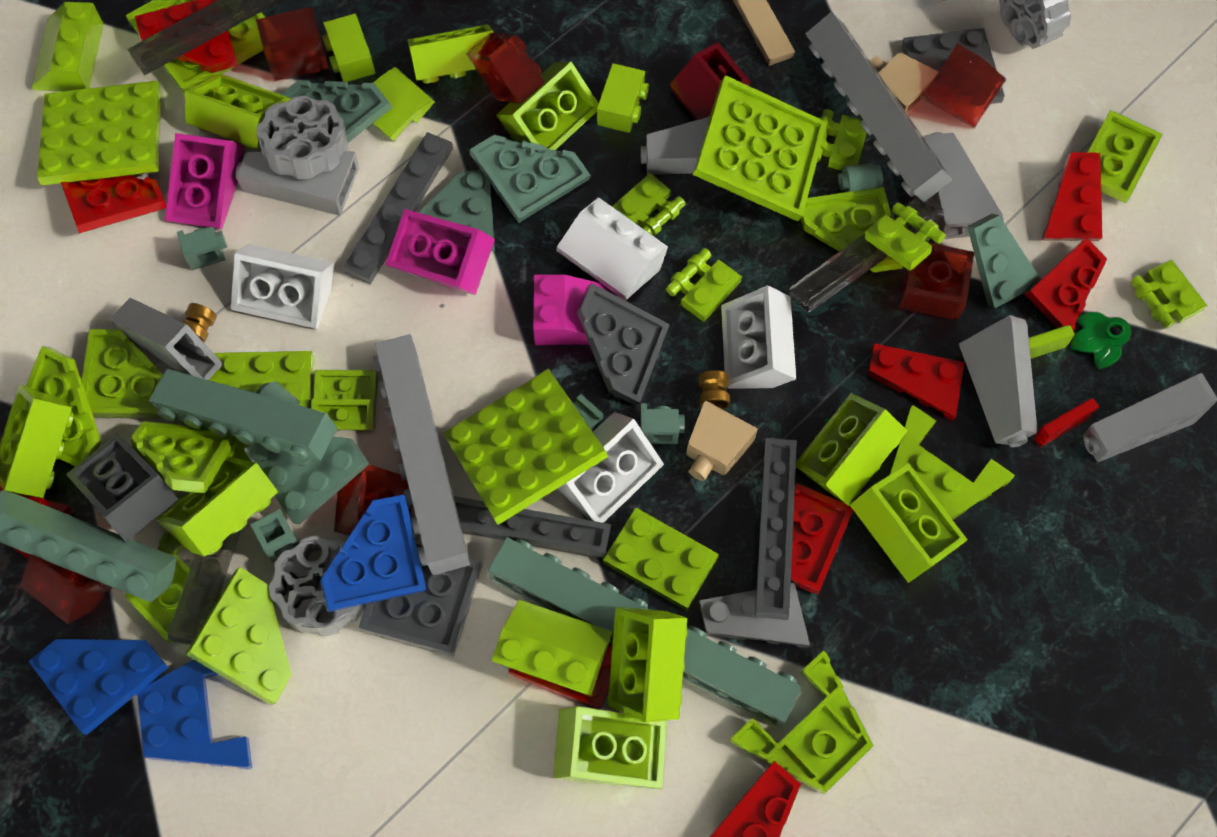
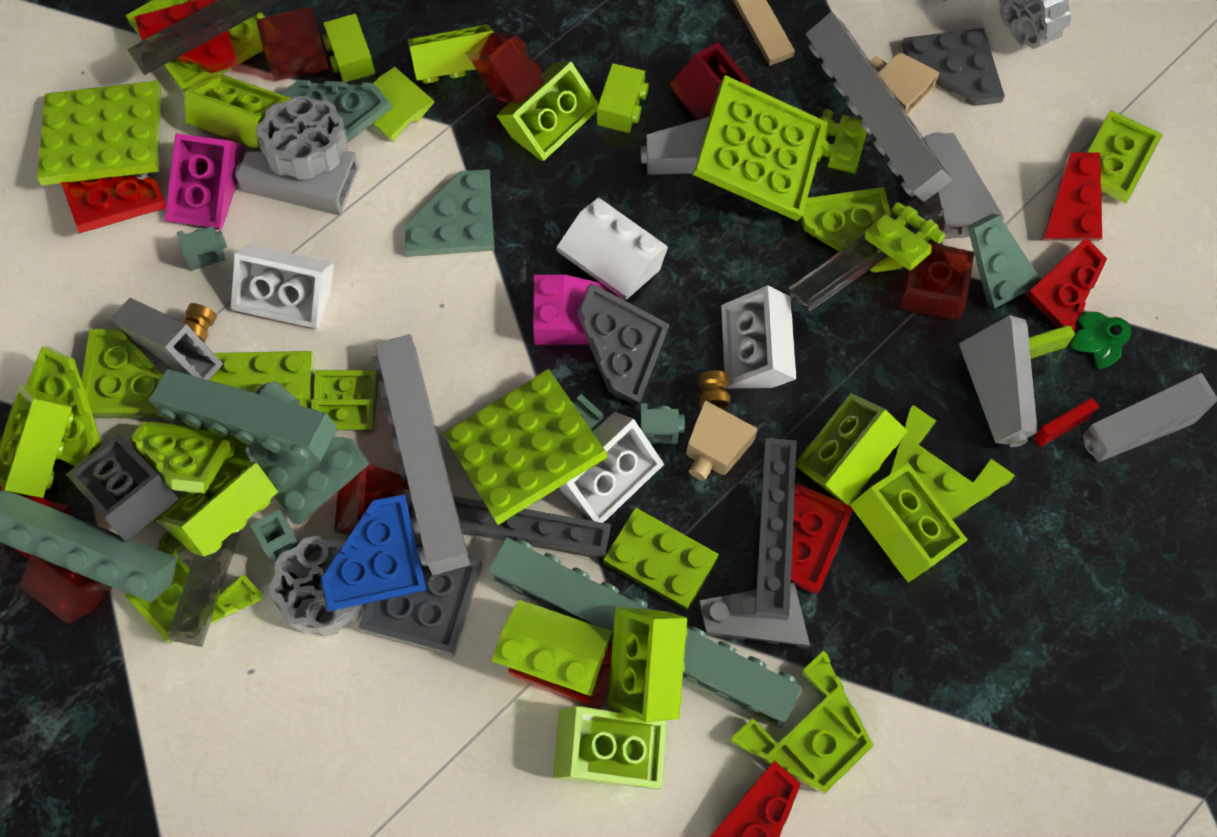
blue plate [29,639,169,735] -> none
lime slope [31,2,103,91] -> none
blue wing [137,659,253,770] -> none
lime plate [186,567,292,705] -> none
dark grey plate [343,132,453,285] -> none
dark pink slope [385,209,495,295] -> none
sand green plate [470,135,591,223] -> none
lime plate [612,173,685,236] -> none
lime plate [665,248,742,322] -> none
sand green brick [838,163,883,193] -> none
red wing [867,343,964,421] -> none
clear red slope [925,43,1006,129] -> none
lime plate [1130,259,1208,329] -> none

